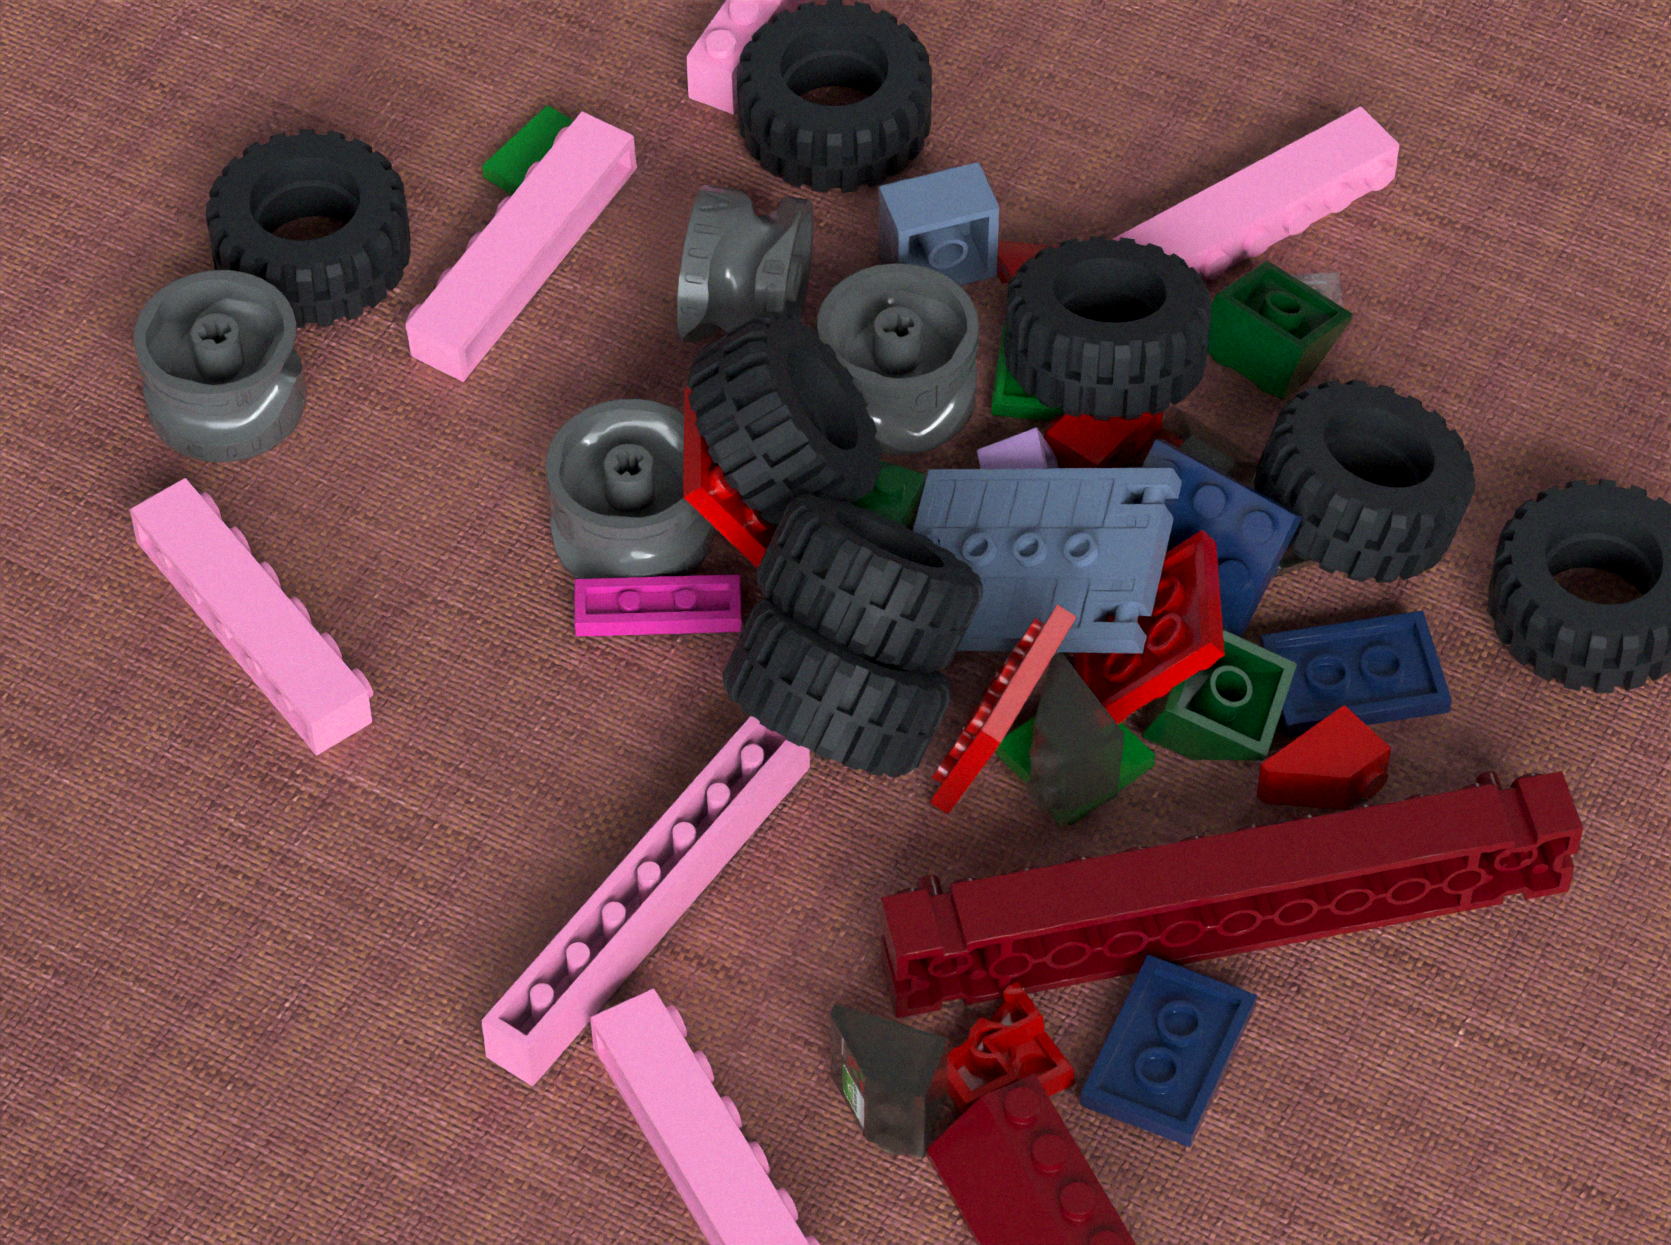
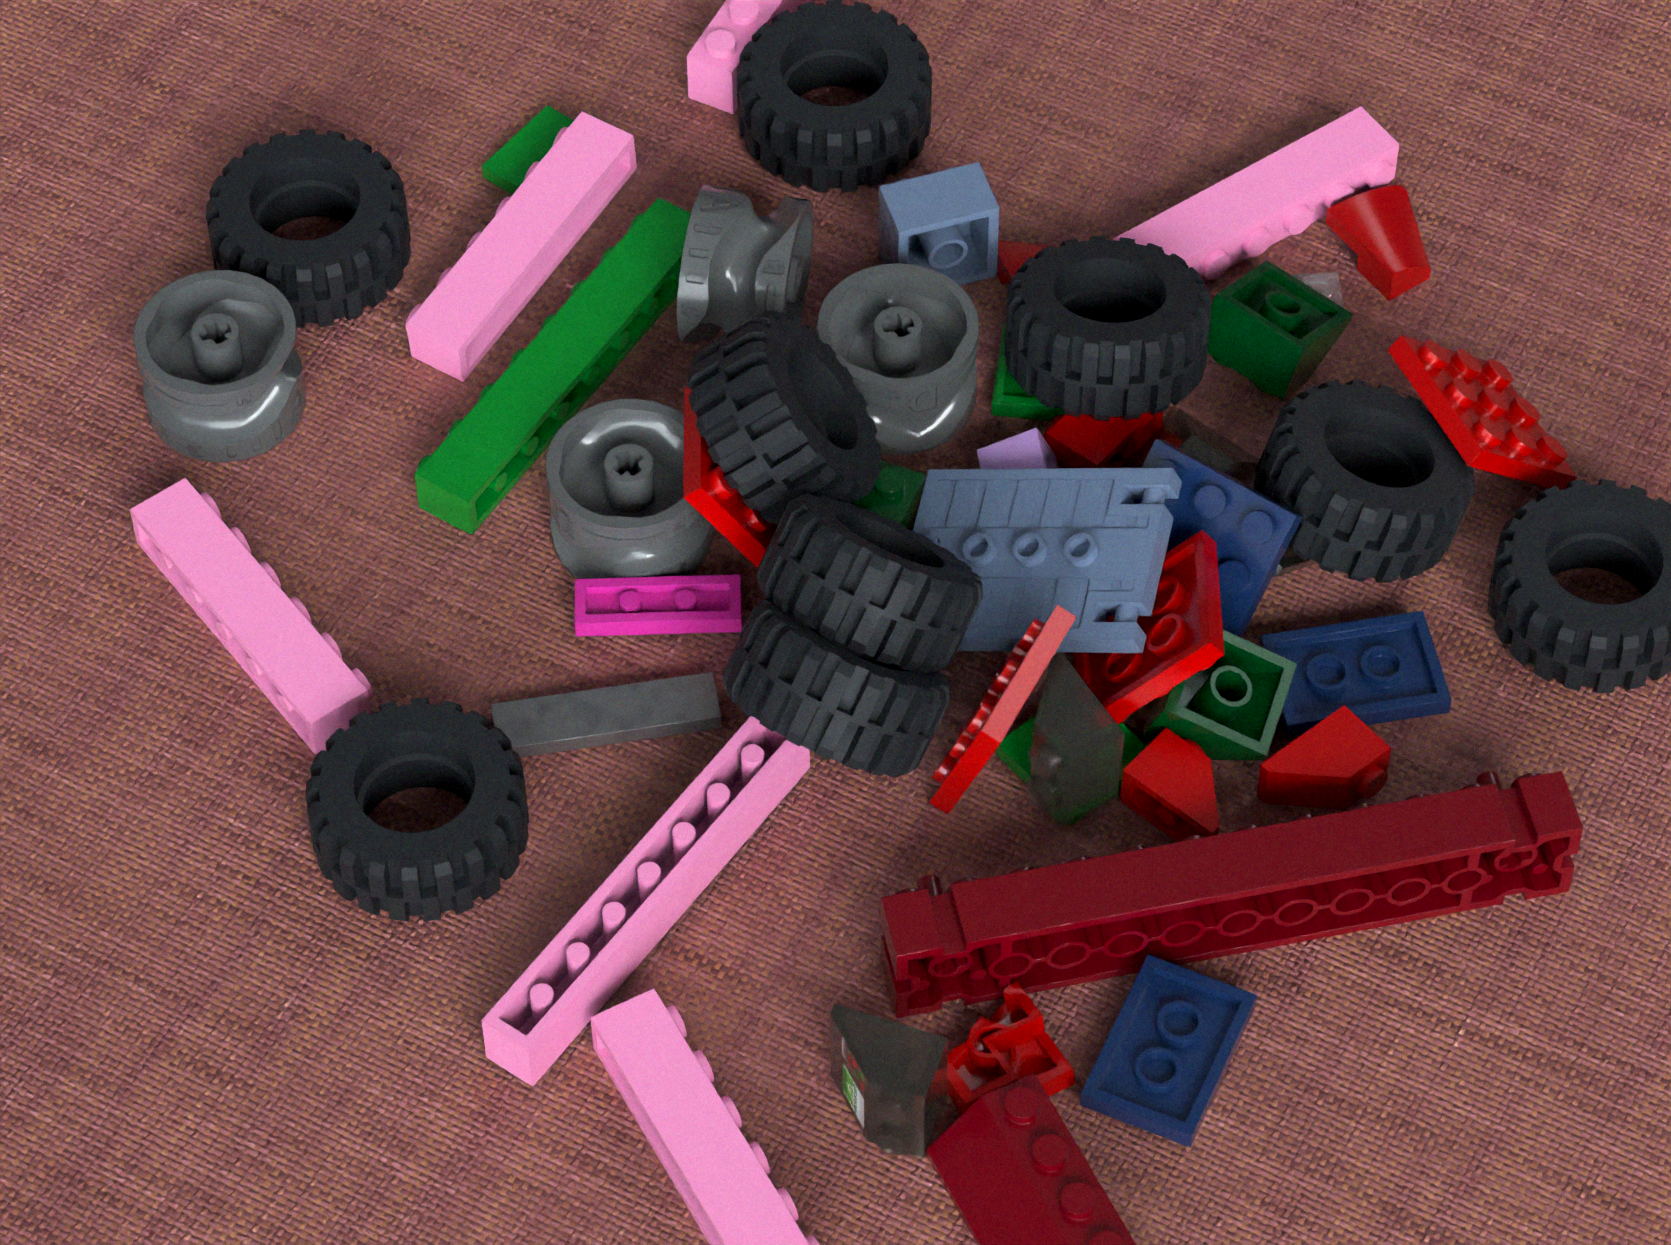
none -> black tyre [305,698,529,922]
none -> green brick [414,197,691,535]
none -> flat silver tile [491,672,722,758]
none -> red slope [1120,727,1219,842]
none -> red slope [1325,185,1431,301]
none -> red plate [1388,335,1577,490]

